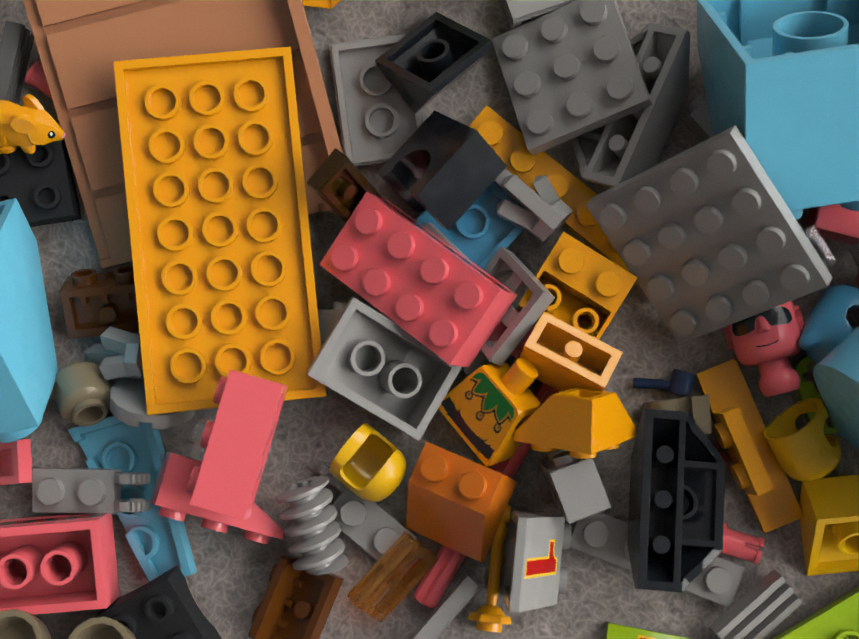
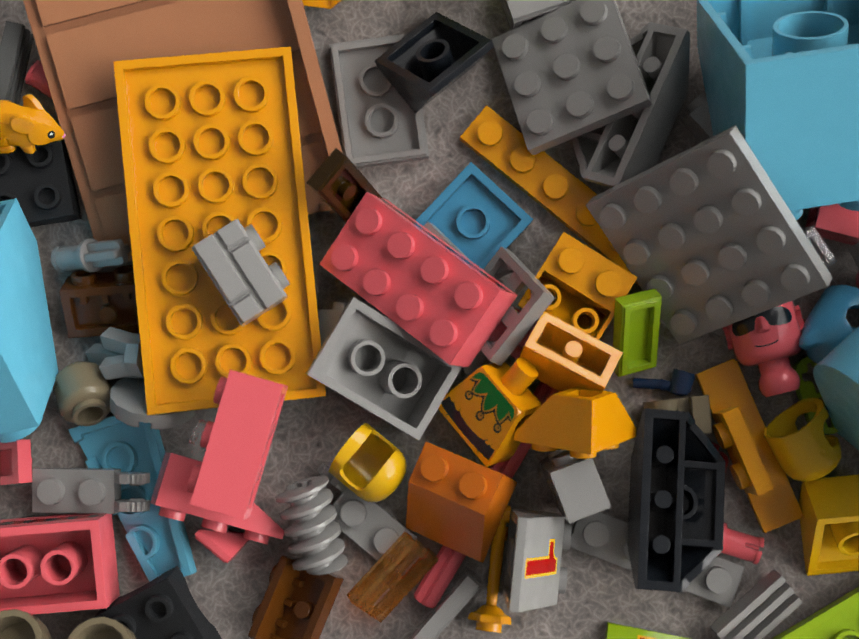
black piece [377,110,507,231] -> none
light grey rock [493,169,573,244] -> none
none -> light grey axle [51,238,131,273]
none -> light grey brick [191,219,290,327]
none -> coral slope [194,527,249,563]
none -> lime tile [613,288,662,377]

